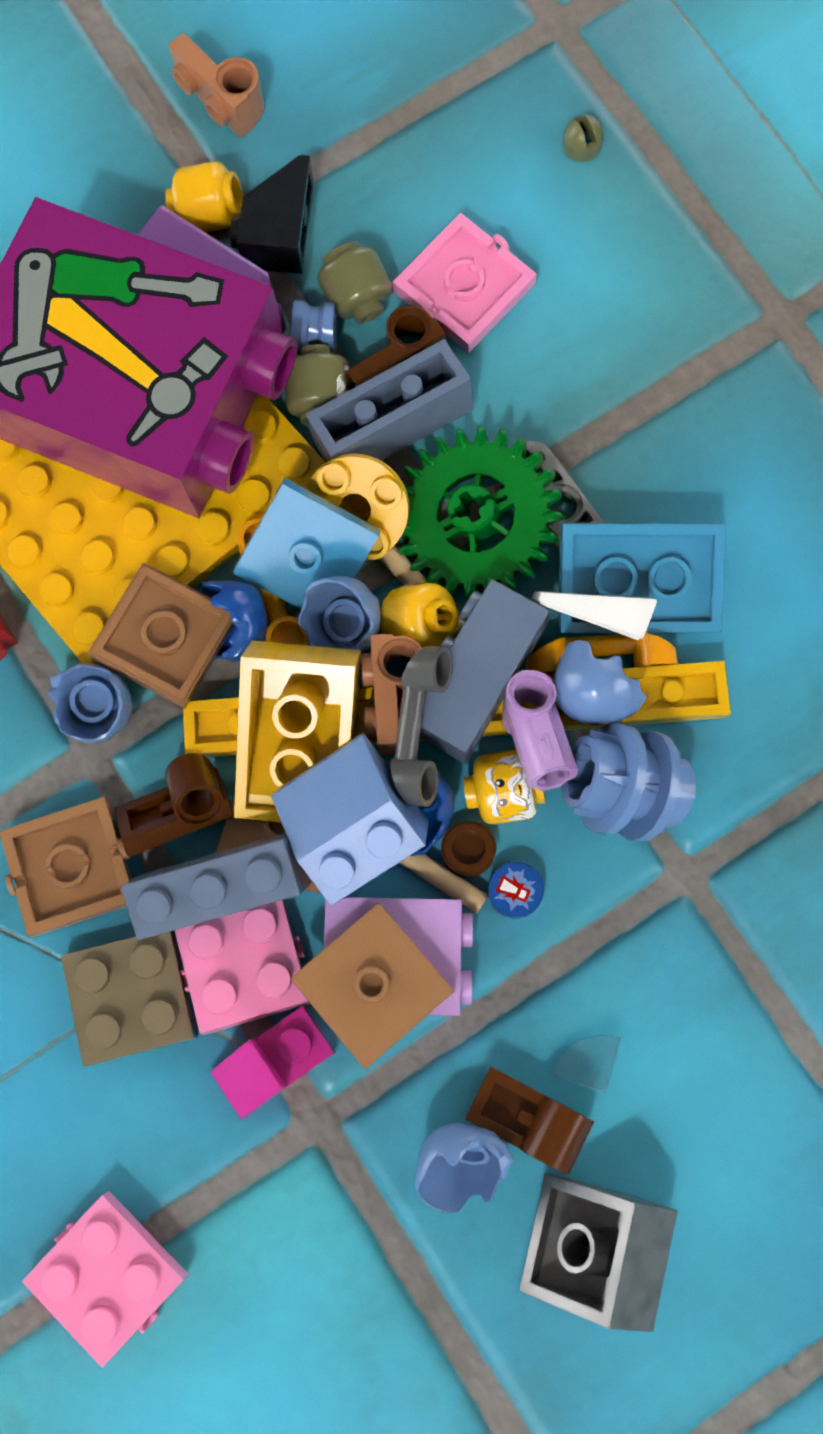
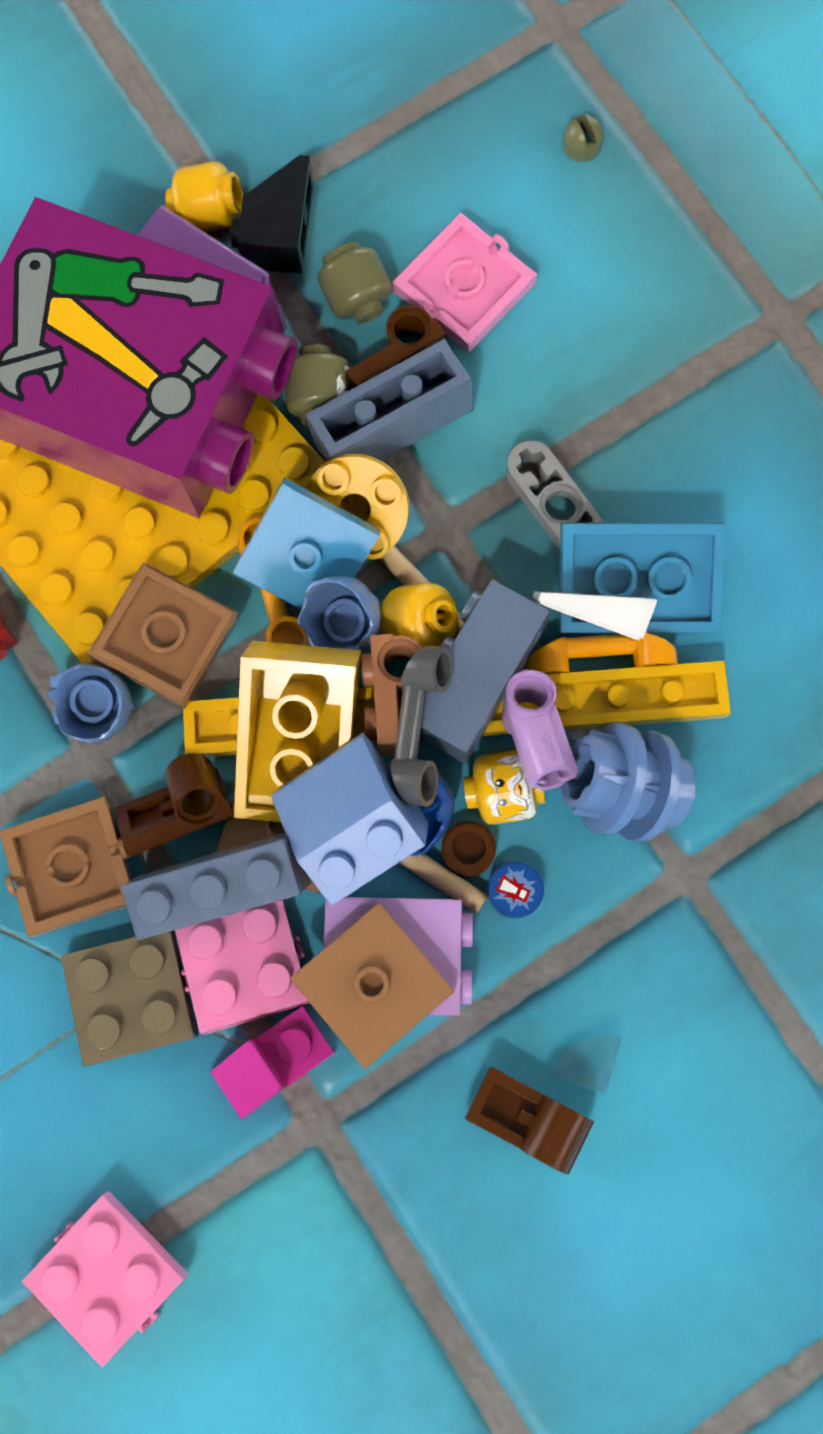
nougat plate [168,32,264,139] -> none
blue hair [202,580,268,662] -> none
medium blue wheel [291,300,337,354] -> none
green gear [398,426,564,599] -> none
medium blue hair [415,1122,514,1213] -> none
flat silver slope [519,1173,678,1332] -> none
medium blue hair [553,640,647,725] -> none

